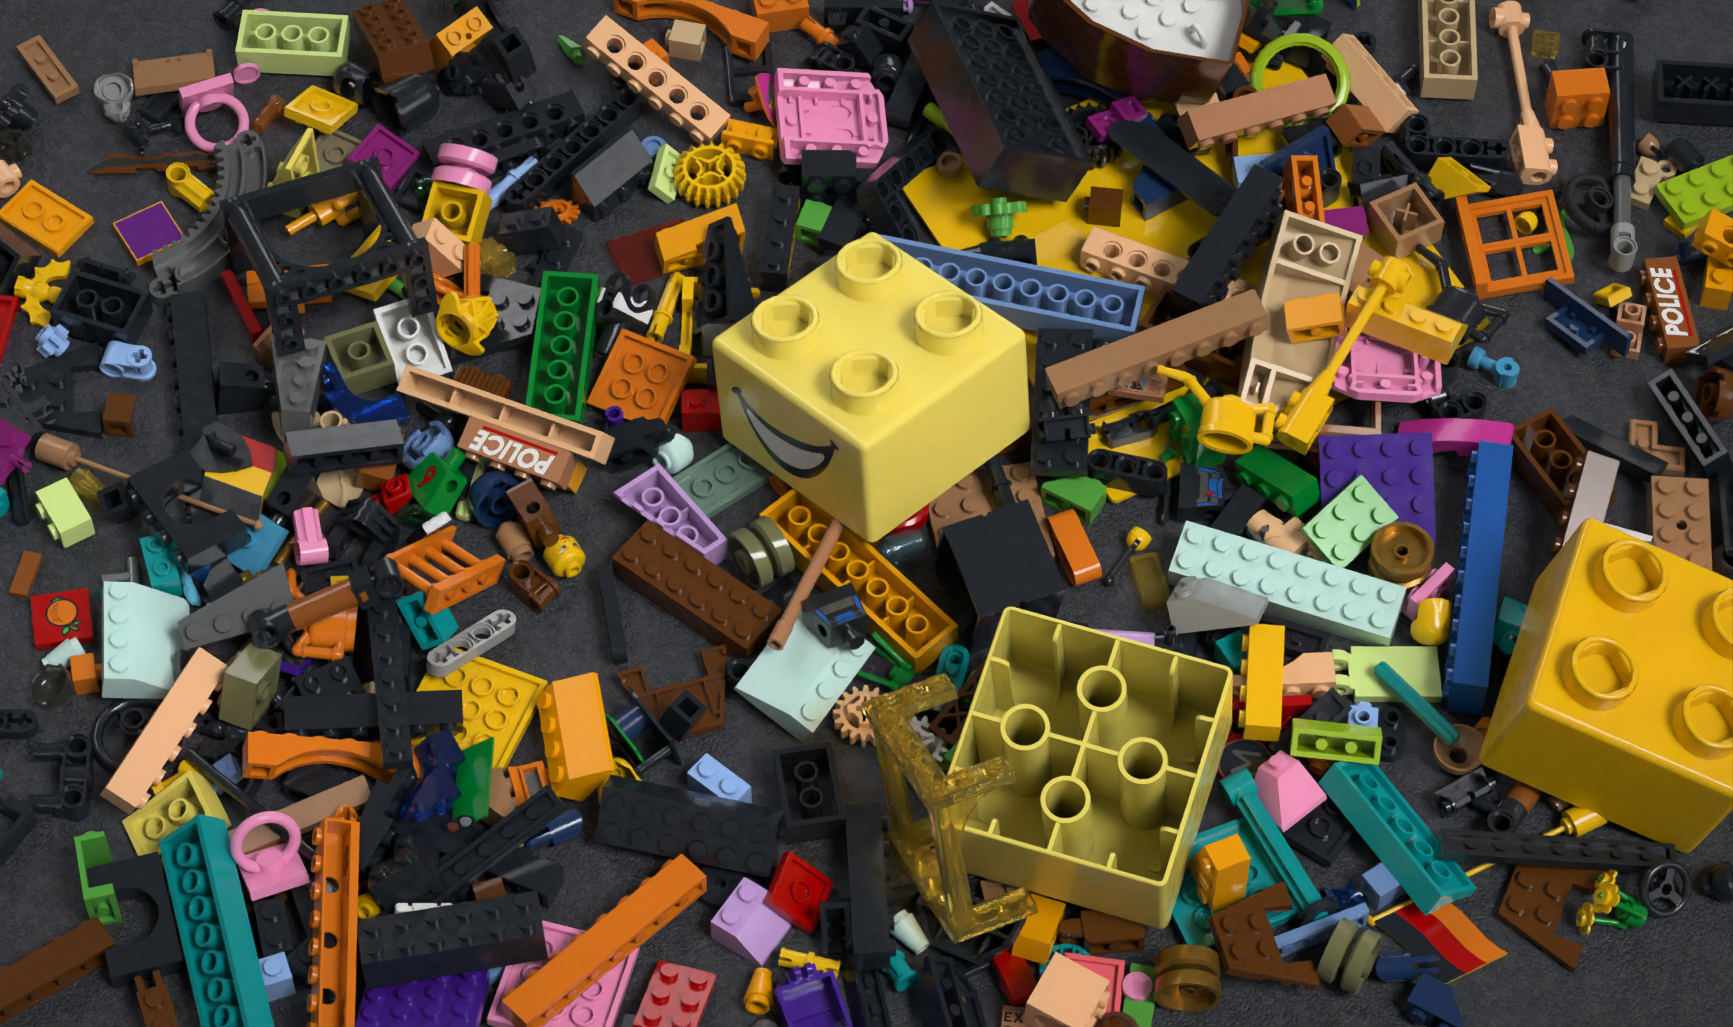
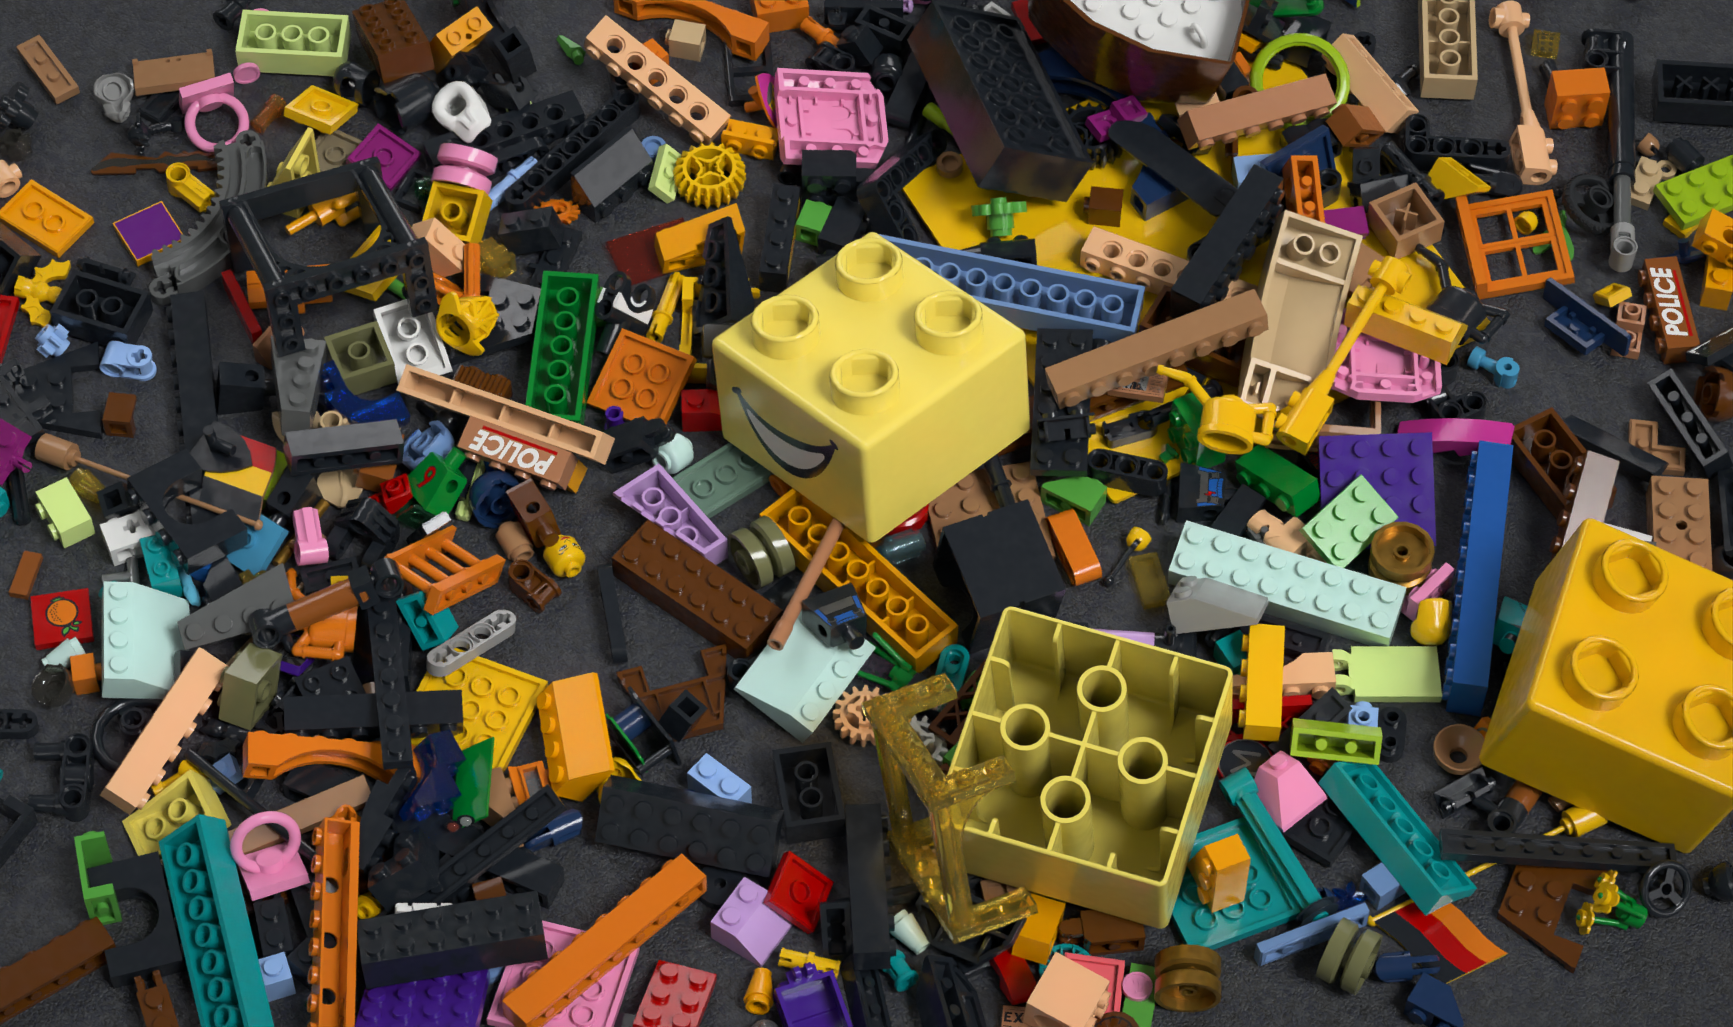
reddish brown wing [1208,882,1320,991] -> none
light orange brick [1284,292,1347,344] -> none
teal axle [1373,661,1460,746] -> none
none -> white brick [100,510,156,566]
none -> white piece [432,81,491,143]

